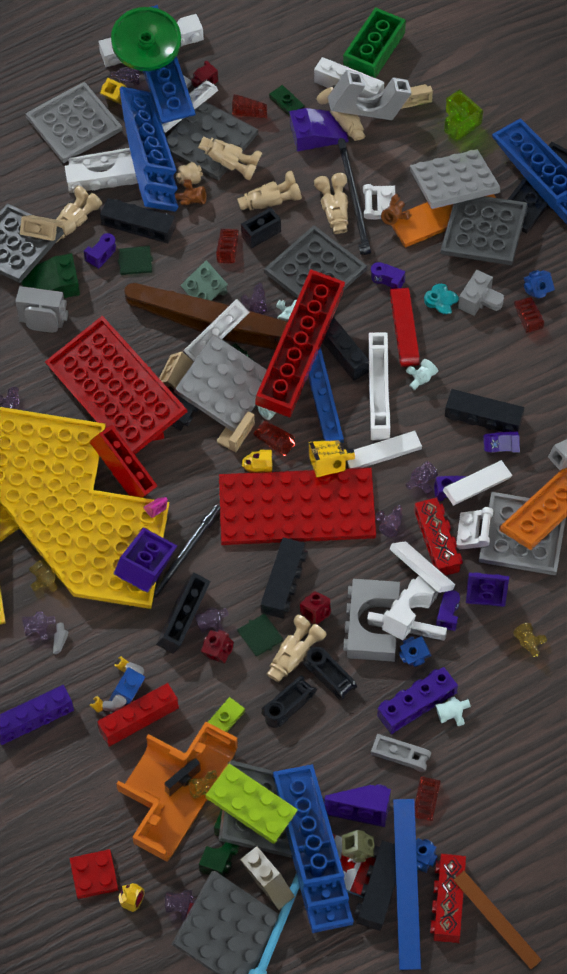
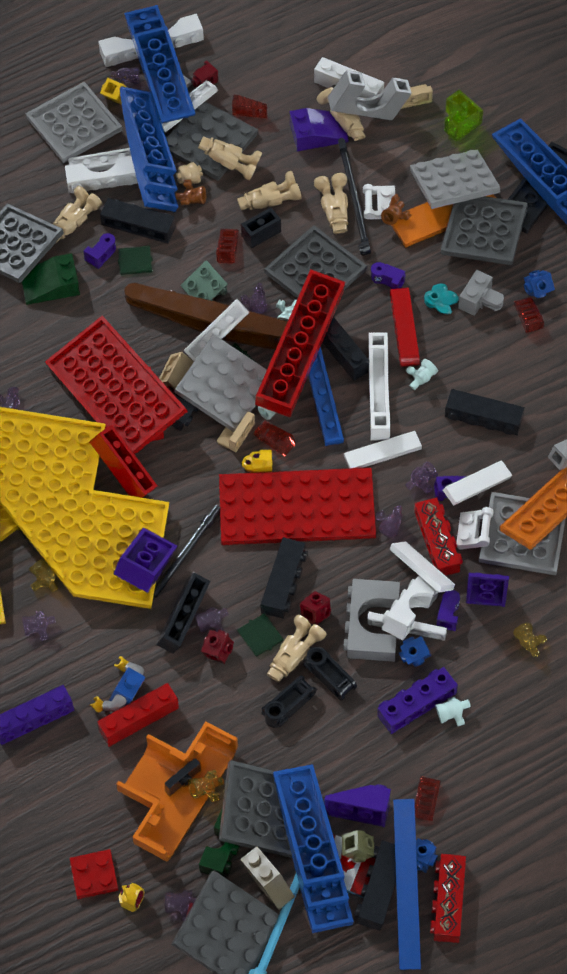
light grey brick [15,286,68,333] -> none
tan panel [20,215,63,241] -> none
light grey bar [53,623,69,655] -> none
green dish [111,7,181,71] -> none
dark pink slope [144,497,168,518] -> none
lime plate [205,763,298,844] -> none
lime plate [208,697,245,732] -> none
dark green plate [269,85,305,116] -> none
yellow torso [309,441,355,477] -> none
green brick [343,7,406,78] -> none
light grey plate [371,734,431,772] -> none
dark orange sticker [454,871,541,969] -> none
dark purple leg [483,431,520,452] -> none

